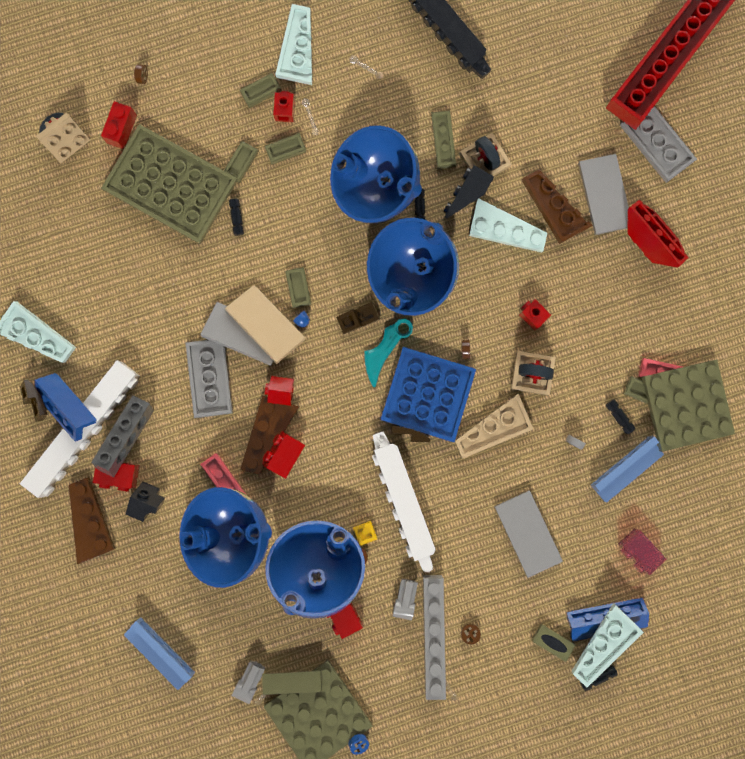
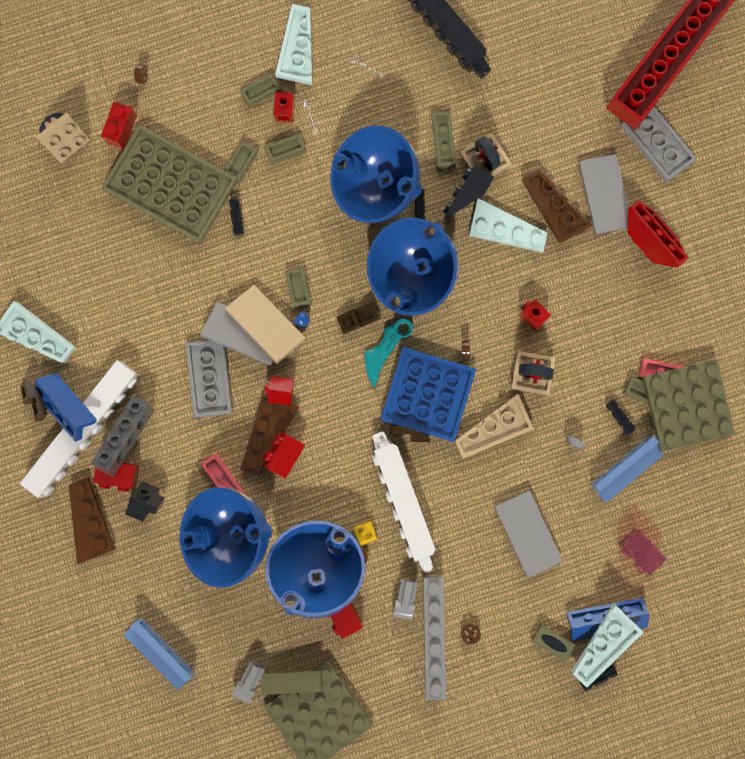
blue tile [348,734,369,755] -> none

